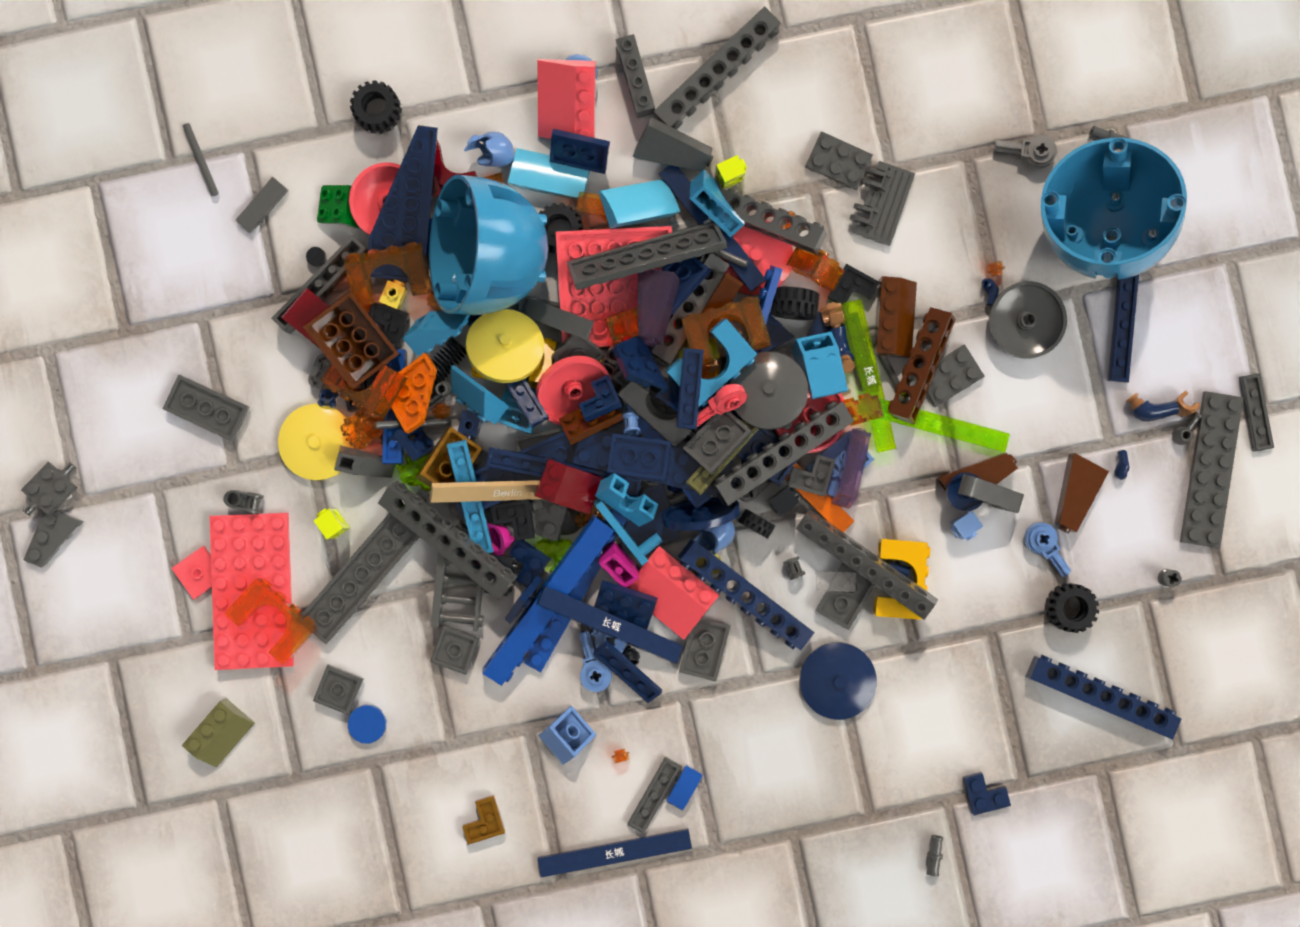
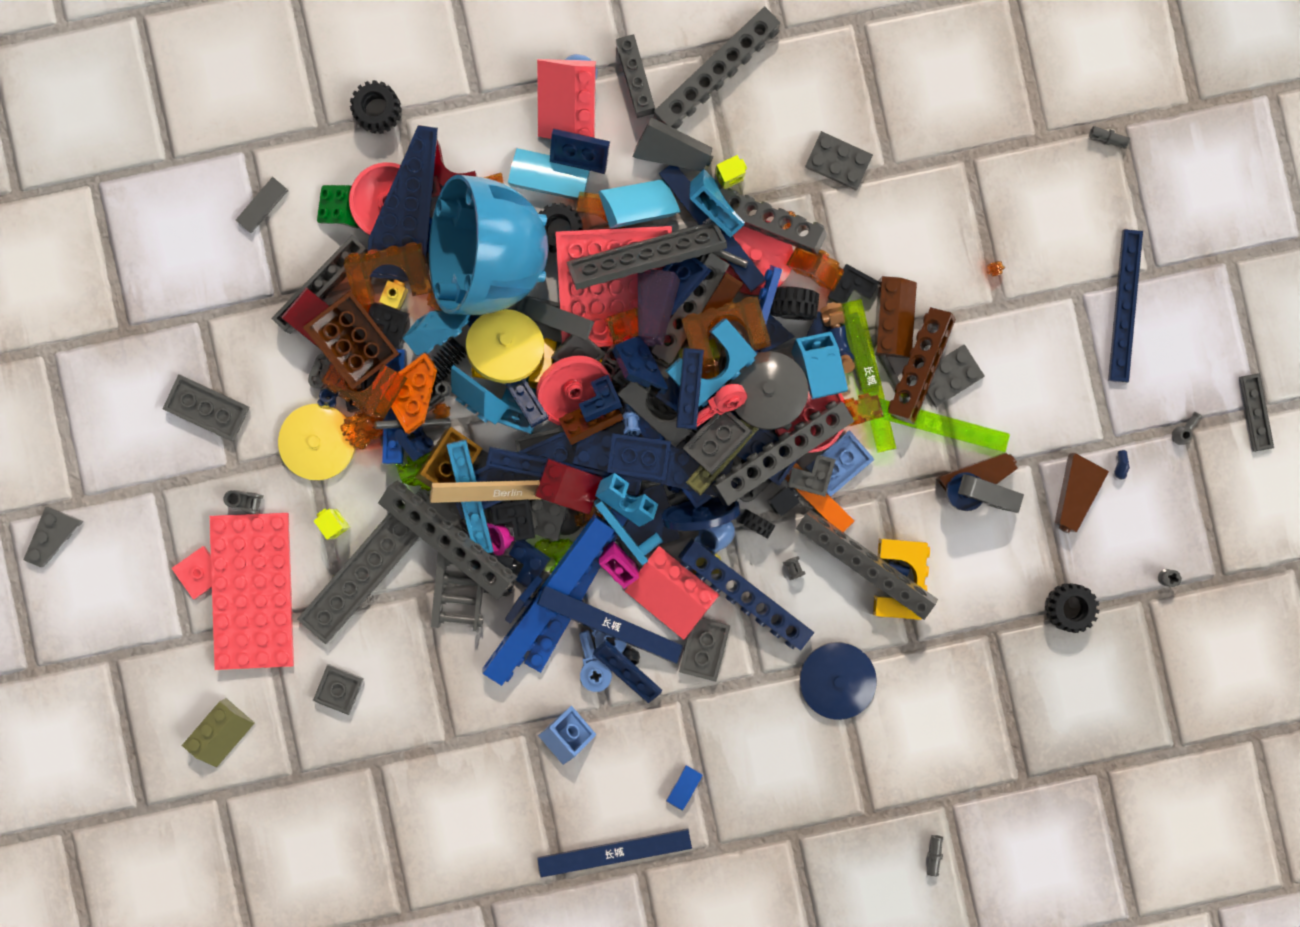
dark grey plate [21,462,78,516] -> none
dark grey bar [183,123,219,196] -> none
clear orange arch [224,578,318,665] -> none
black tile [306,247,326,267] -> none
dark grey slope [334,445,396,478] -> none
blue tile [348,705,387,744] -> none
dark grey plate [430,625,480,675] -> none
dark blue brick [458,410,482,440] -> none
pearl gold plate [462,795,505,845] -> none
medium blue helmet [464,131,514,167] -> none
dark blue plate [594,580,658,630] -> none
clear orange plate [611,748,630,763] -> none
dark grey tile [627,756,682,834] -> none
dark grey plate [815,562,875,630] -> none
clear tile [816,571,856,592] -> none
clear purple slope [831,428,871,508] -> none
dark grey hinge [849,161,915,246] -> none
light blue brick [950,511,983,540] -> none
dark blue plate [963,772,1011,815] -> none
dark blue arm [982,278,999,306] -> none
dark grey dish [989,281,1067,359] -> none
light grey piece [994,135,1057,168] -> none
medium blue piece [1024,522,1071,577] -> none
dark blue brick [1025,654,1182,740] -> none
dark azure piece [1041,138,1187,280] -> none
piece [1125,391,1200,422] -> none
dark grey plate [1180,391,1244,548] -> none

